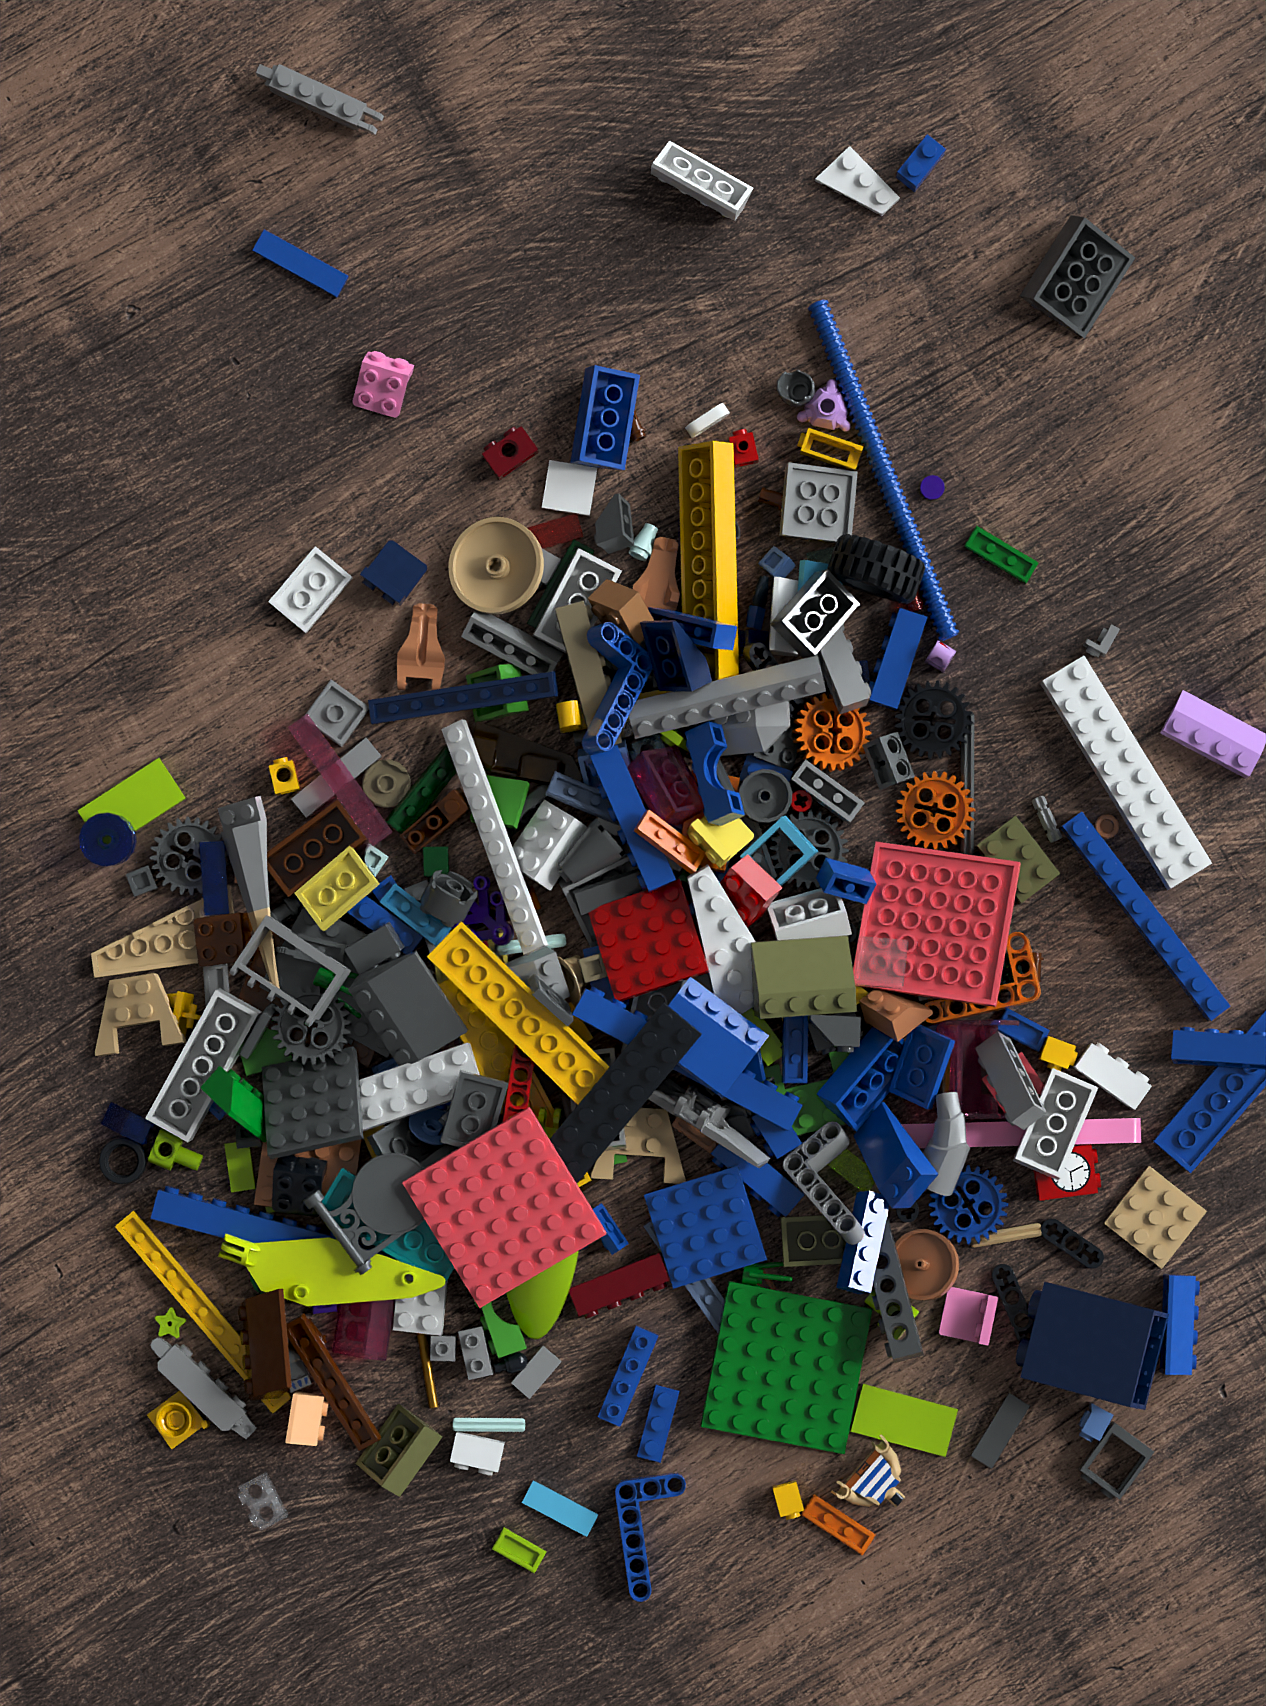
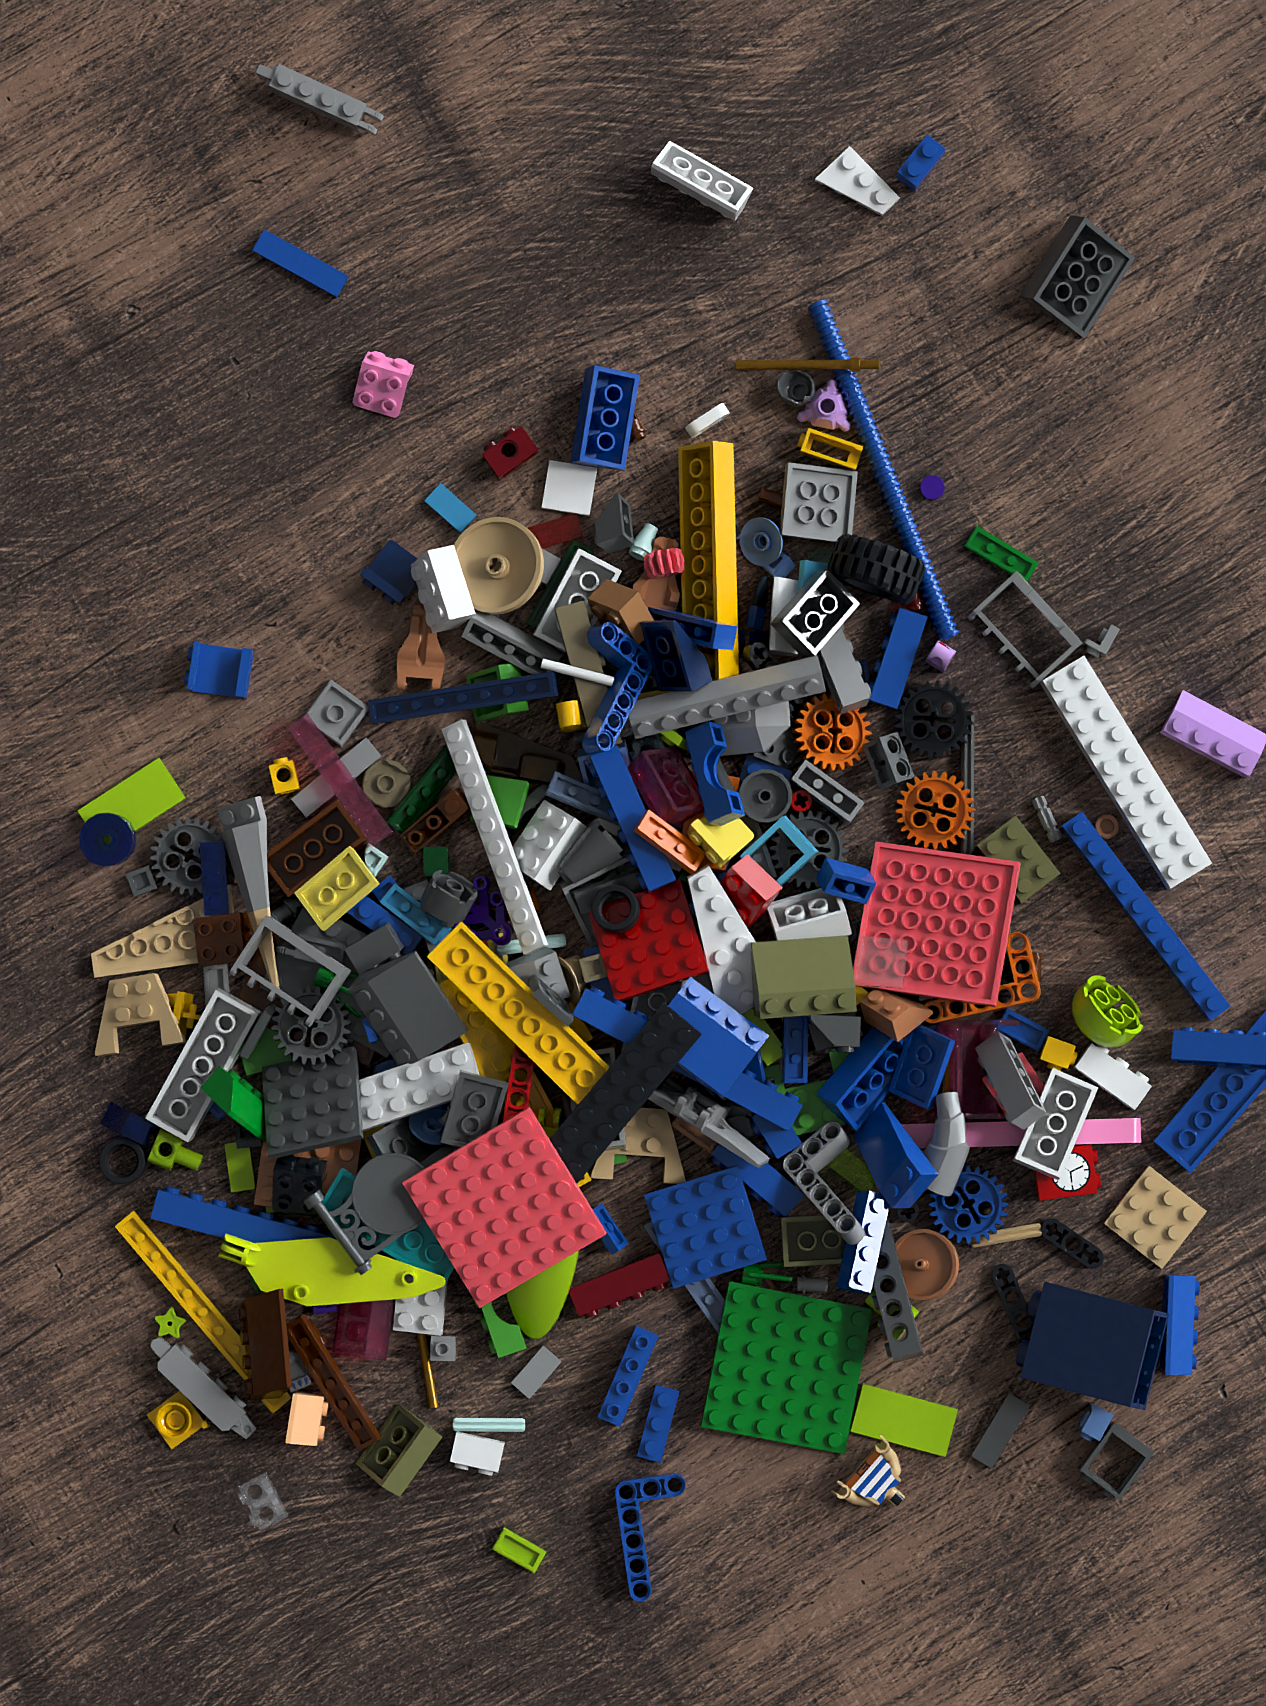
white plate [268,546,353,633] -> none
light grey brick [458,1326,493,1380] -> none
black cylinder [493,1352,528,1374] -> none
medium azure tile [522,1480,598,1537] -> none
red brick [728,429,759,468] -> none
yellow brick [772,1480,804,1520] -> none
orange tile [801,1494,876,1556] -> none
bright pink bracket [939,1287,998,1345] -> none
none -> blue panel [184,641,254,699]
none -> blue tile [362,1018,379,1043]
none -> white brick [411,545,476,633]
none -> dark azure tile [425,483,477,534]
none -> white bar [541,659,614,686]
none -> black tyre [592,885,640,934]
none -> coral gear [644,548,685,579]
none -> pearl gold bar [735,357,880,372]
none -> medium blue dish [740,517,783,566]
none -> light grey pin [796,1275,828,1294]
none -> light grey hinge [967,571,1083,689]
none -> lime cylinder [1072,975,1143,1048]

